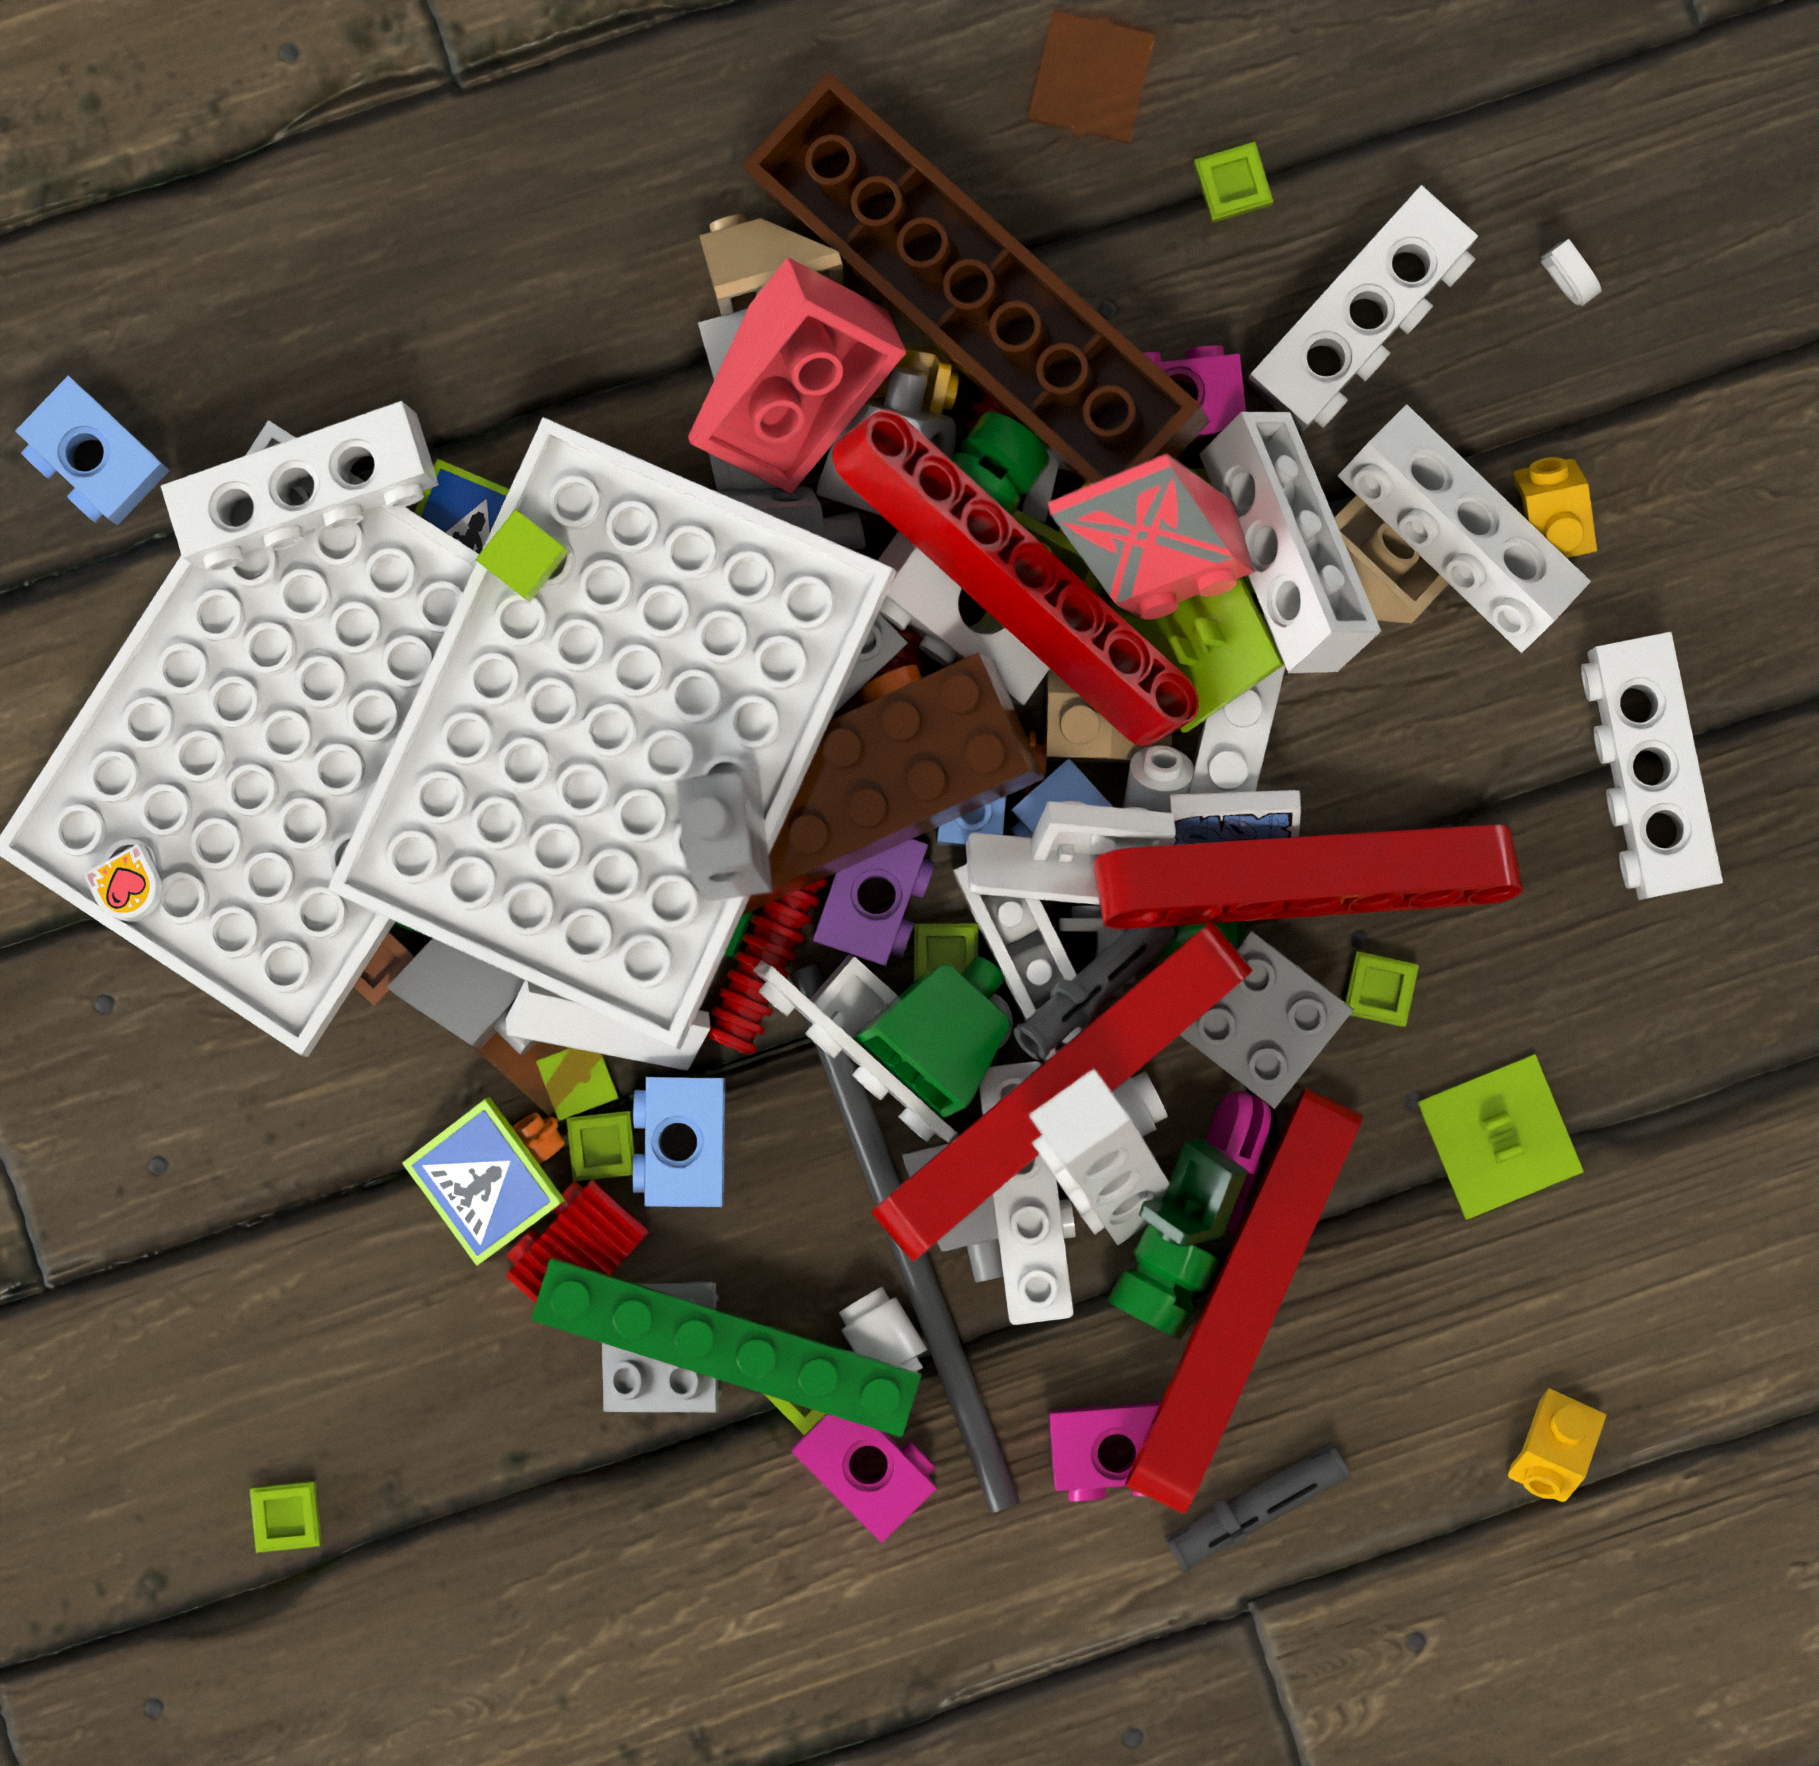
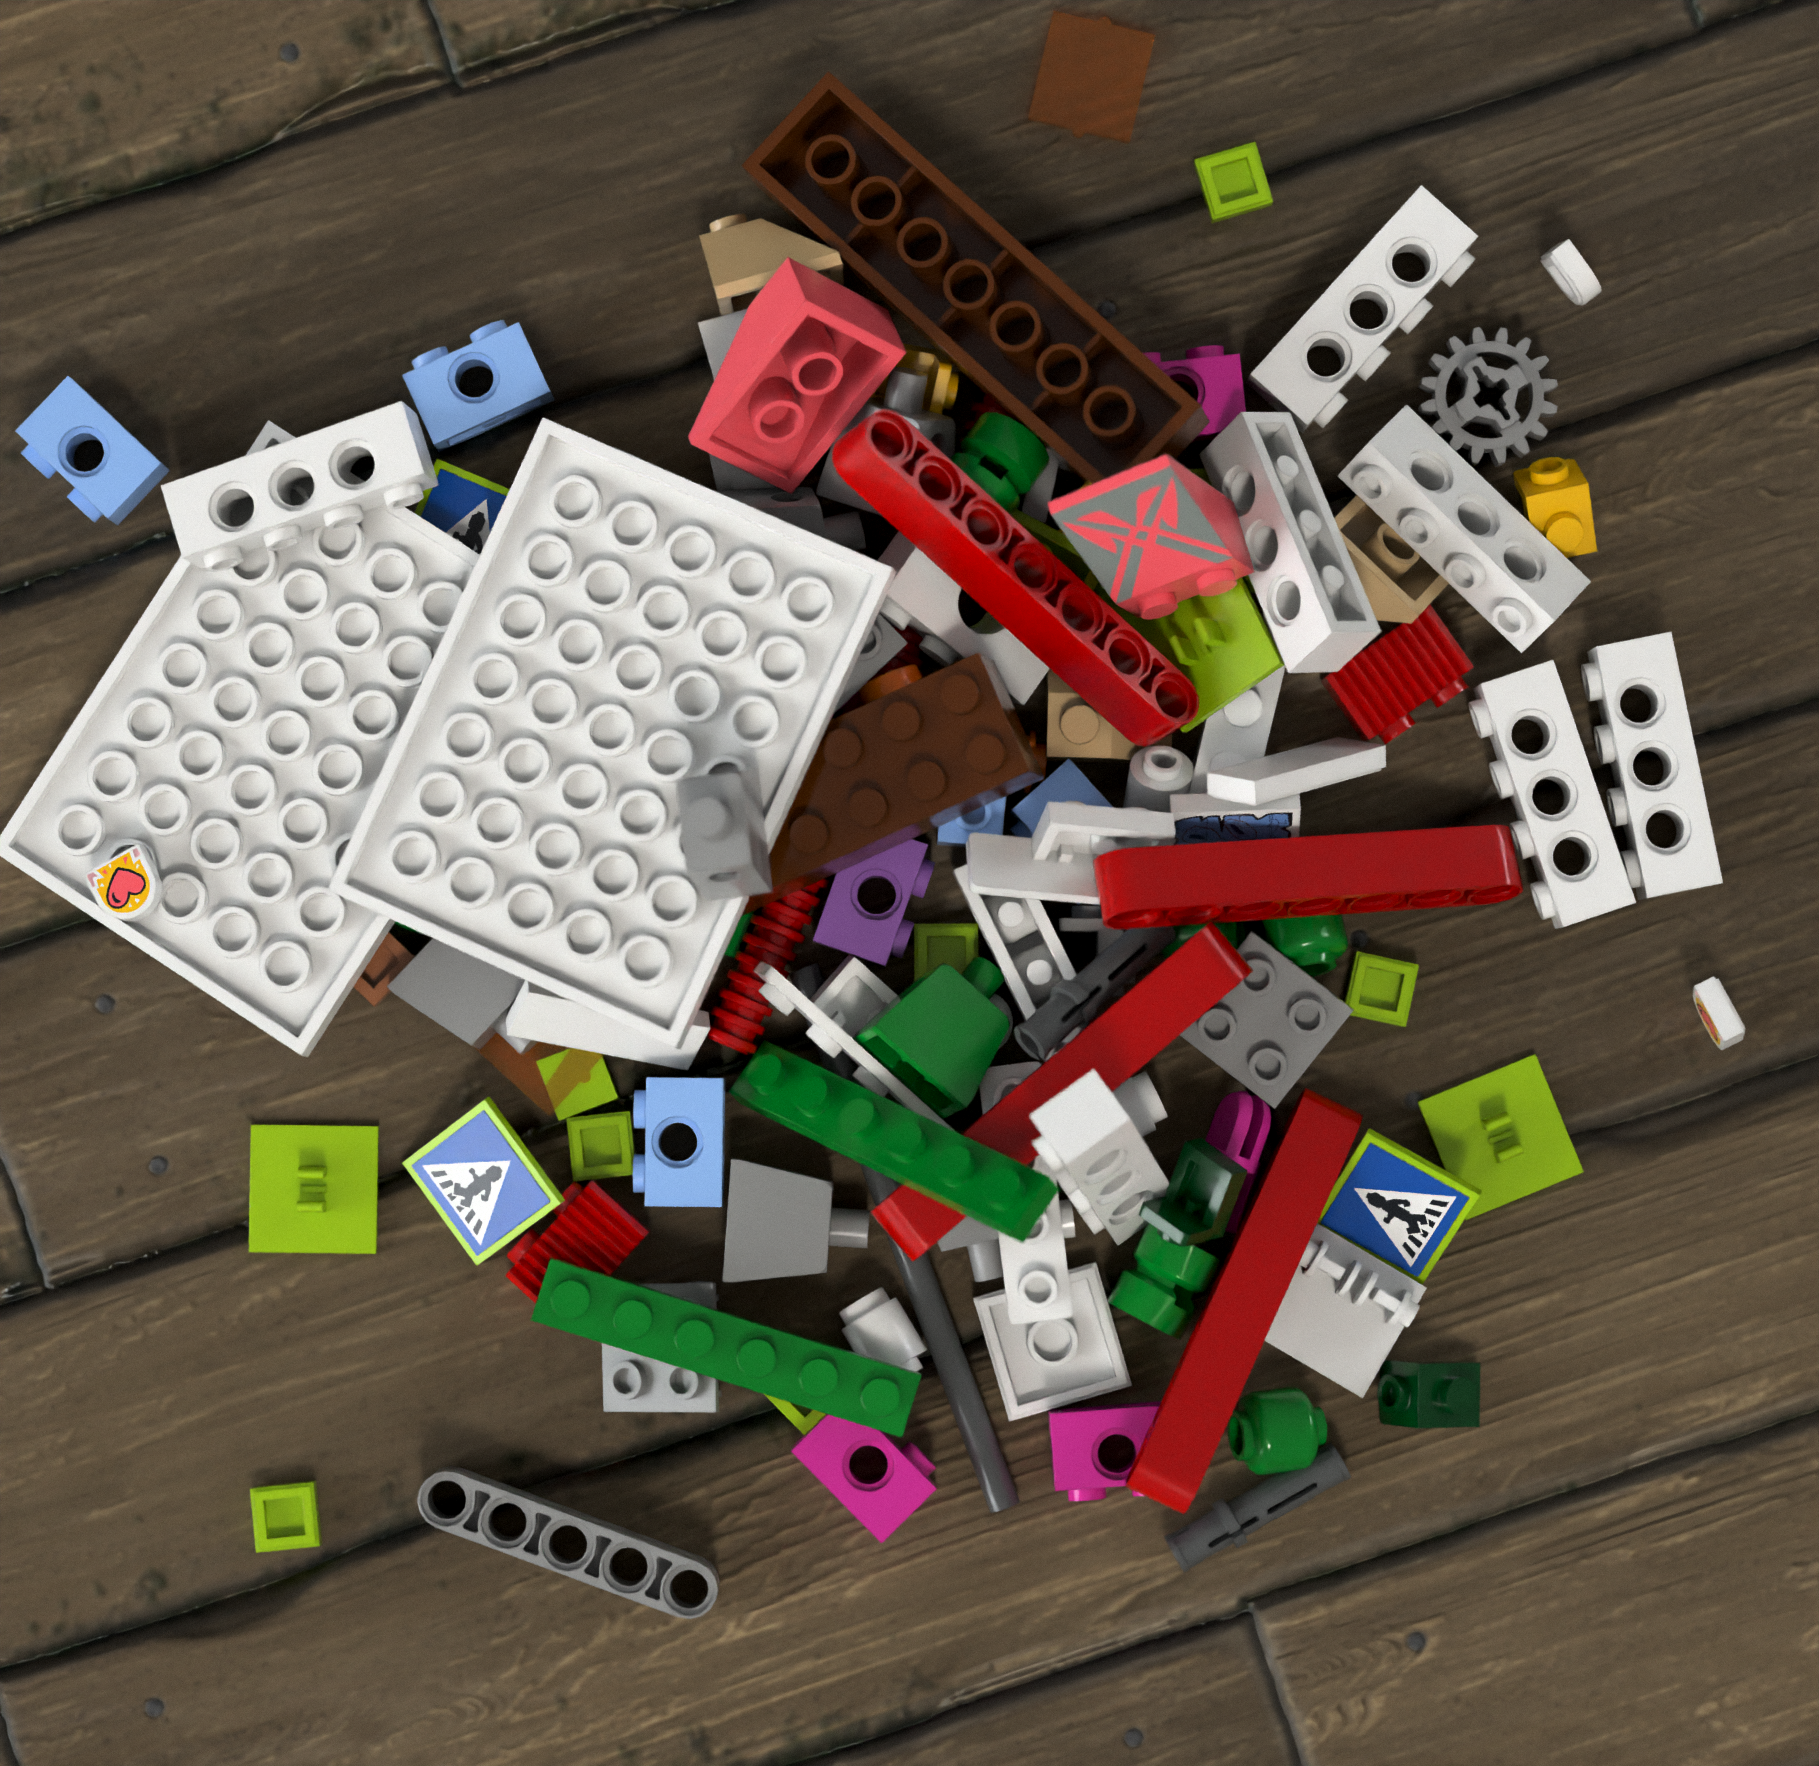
lime tile [475,509,570,603] -> none
orange plate [512,1113,565,1164] -> none
yellow bracket [1508,1388,1607,1502] -> none
none -> lime piece [249,1125,379,1254]
none -> light blue brick [402,320,554,452]
none -> light grey beam [417,1466,720,1619]
none -> light grey torso [722,1158,870,1282]
none -> green plate [729,1040,1059,1243]
none -> white tile [973,1262,1132,1422]
none -> white tile [1207,737,1386,806]
none -> green head [1227,1387,1327,1475]
none -> green head [1259,914,1348,977]
none -> white hinge [1265,1223,1427,1398]
none -> piece [1317,1128,1482,1285]
none -> red brick [1321,604,1474,745]
none -> dark green bracket [1377,1360,1480,1428]
none -> light grey gear [1418,327,1558,467]
none -> white brick [1468,660,1636,929]
none -> white tile [1693,976,1746,1050]

